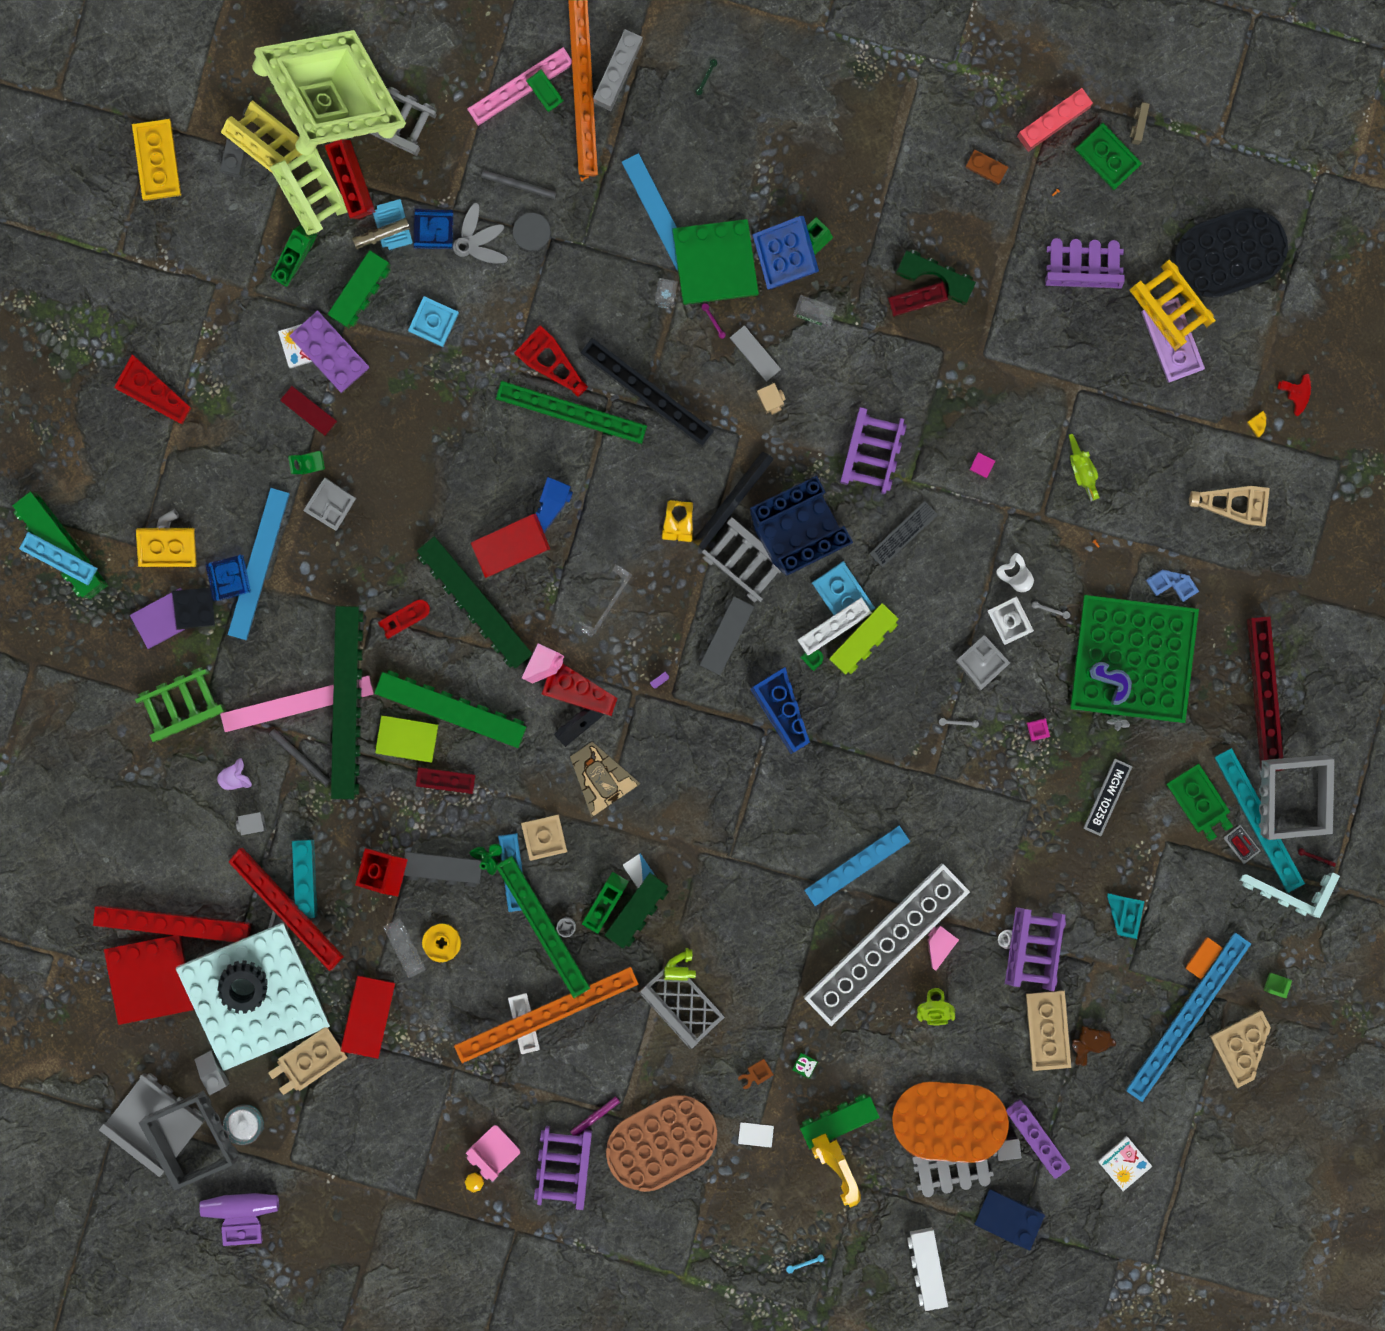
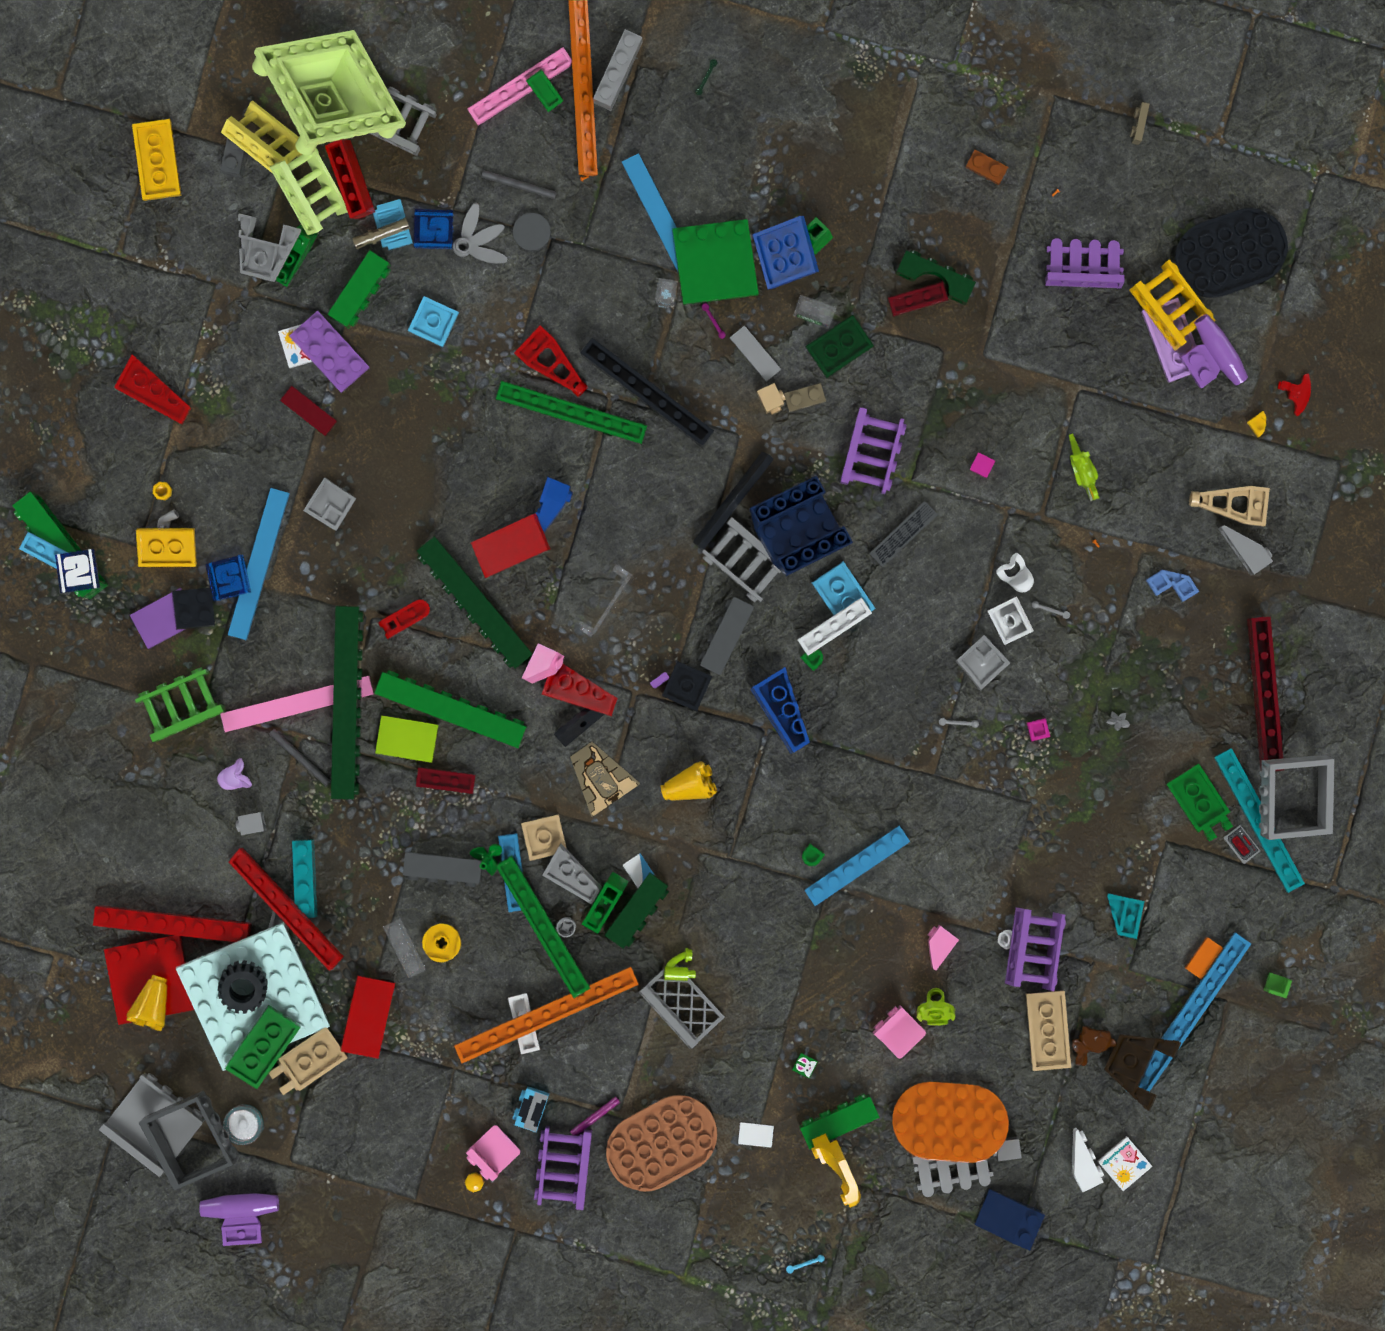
light grey slope [194,1050,230,1096] -> none
green bracket [288,451,325,475] -> none
red brick [355,848,408,897] -> none
yellow piece [662,500,693,542] -> none
dark orange plate [738,1058,774,1089] -> none
white brick [803,863,970,1026] -> none
lime brick [829,603,899,675] -> none
white brick [907,1227,948,1311] -> none
medium lavender fence [1006,1099,1070,1179] -> none
coral brick [1017,88,1093,152] -> none
green plate [1070,595,1199,723] -> none
green tile [1074,122,1142,191] -> none
tile [1083,759,1132,836] -> none
sand blue animal [1090,662,1132,705] -> none
tan plate [1210,1010,1271,1088] -> none
light aqua bracket [1240,873,1340,918] -> none
dark red hinge [1298,848,1336,867] -> none
none -> tile [55,549,100,593]
none -> yellow cone [126,975,167,1031]
none -> yellow tile [152,481,172,501]
none -> green plate [225,1005,301,1089]
none -> light grey wing [238,213,301,282]
none -> brick [513,1086,549,1132]
none -> light grey wing [542,844,602,904]
none -> yellow cone [661,761,717,800]
none -> black plate [662,661,712,711]
none -> dark tan plate [784,383,826,412]
none -> green tile [802,843,825,866]
none -> dark green tile [805,315,874,379]
none -> bright pink bracket [873,1005,926,1058]
none -> white slope [1072,1128,1104,1192]
none -> dark brown wing [1104,1034,1181,1111]
none -> medium lavender plate [1179,314,1248,388]
none -> light grey slope [1218,525,1273,575]

